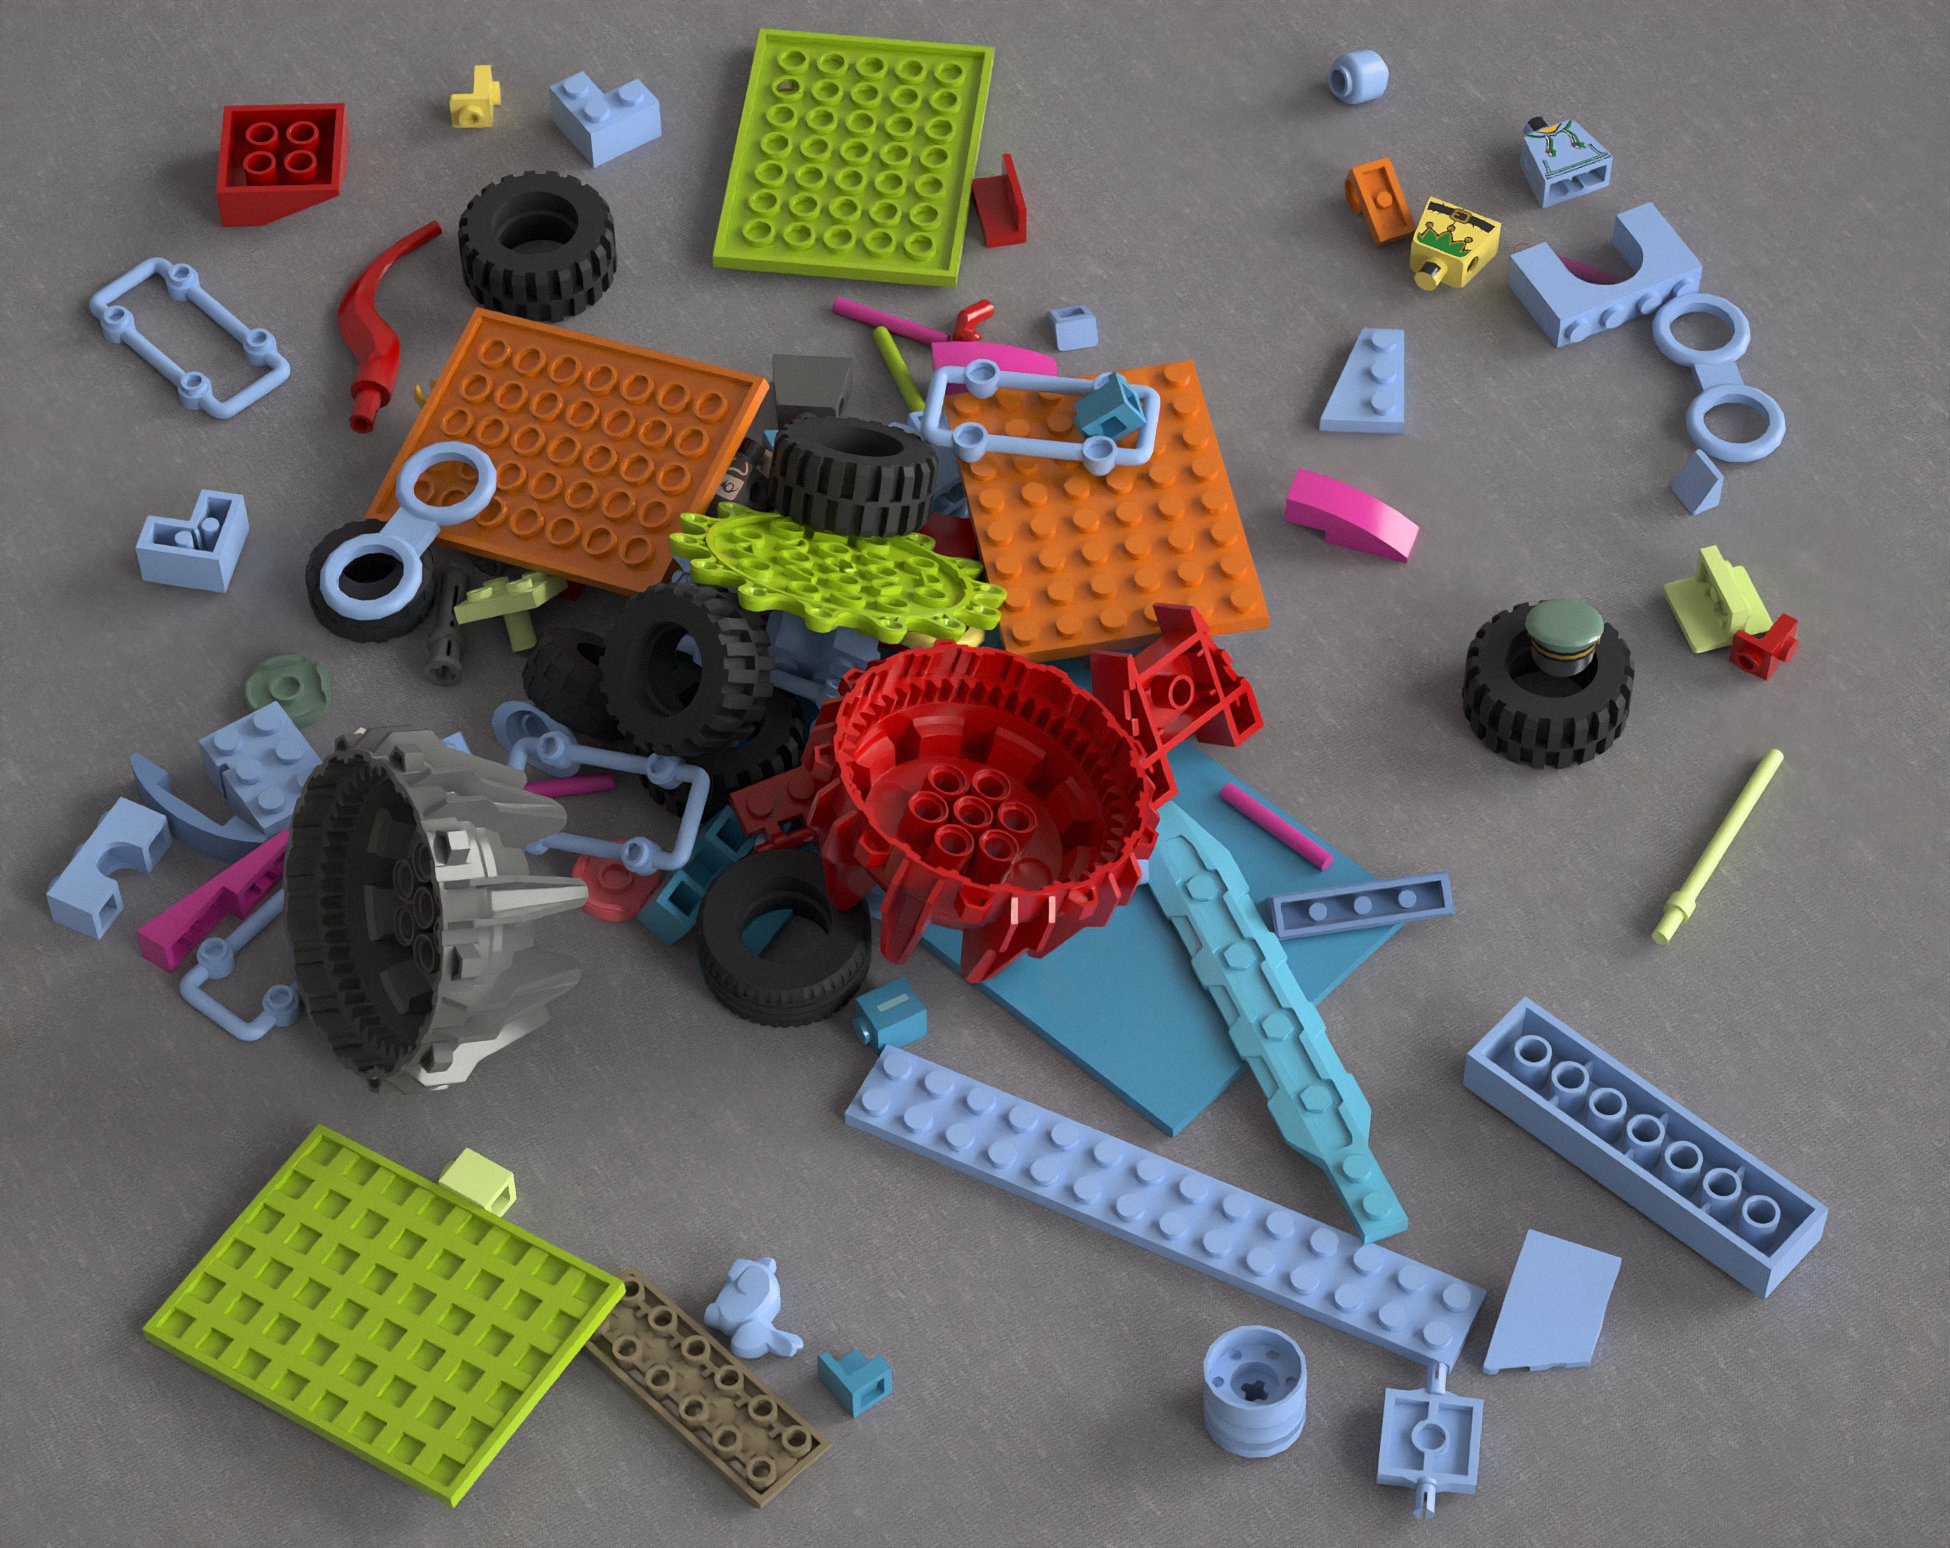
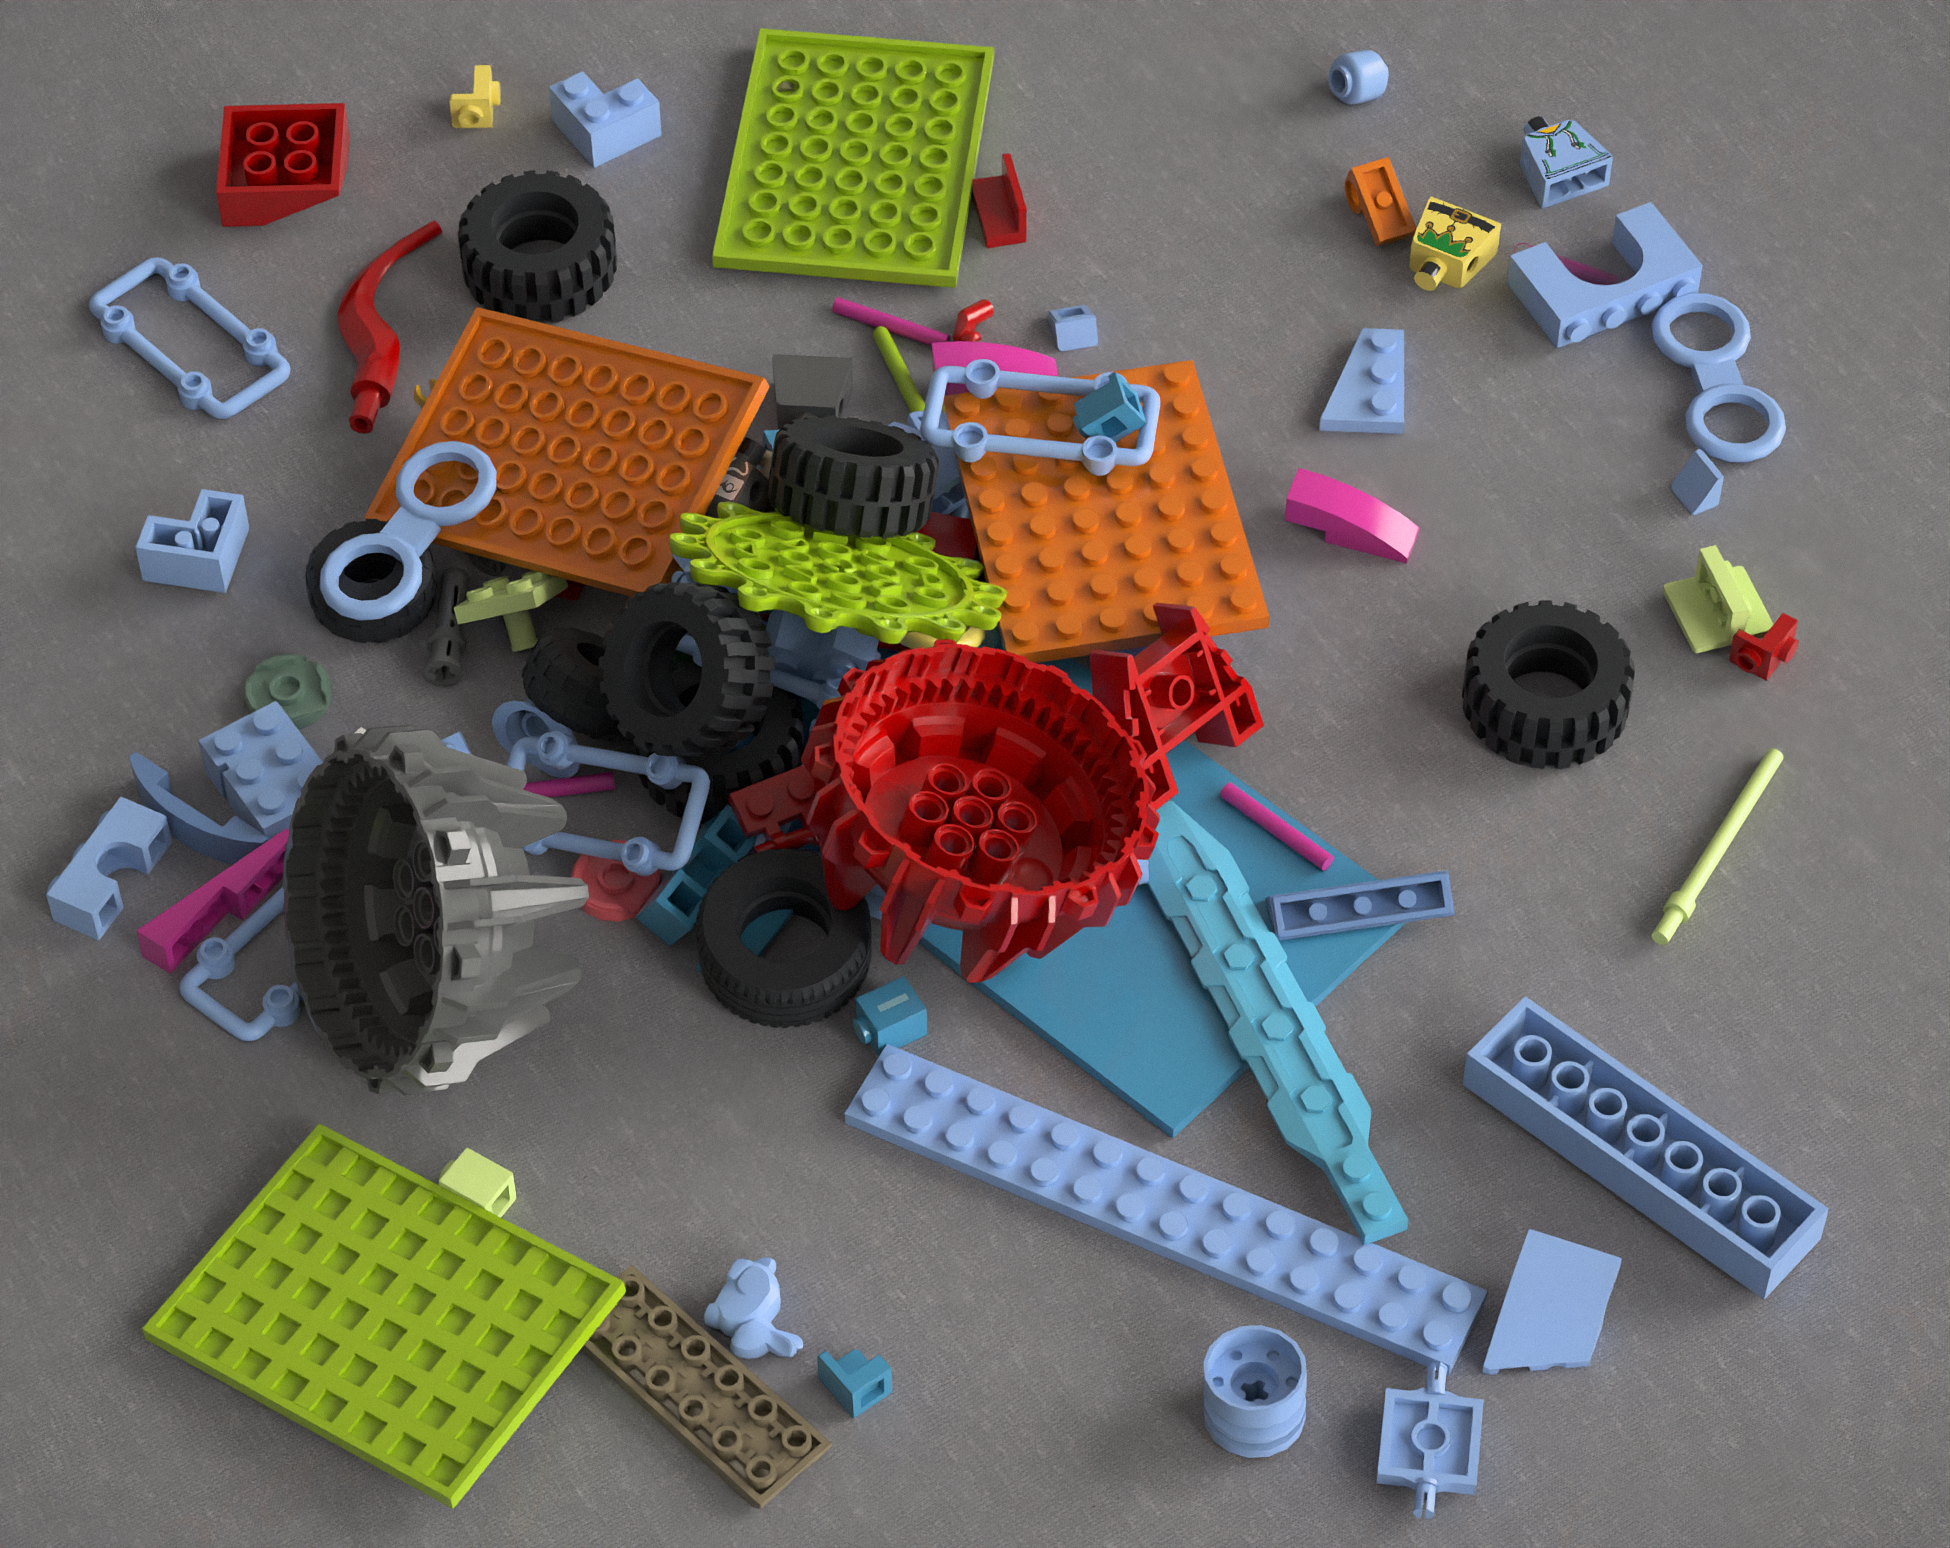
sand green piece [1525,599,1604,677] -> none

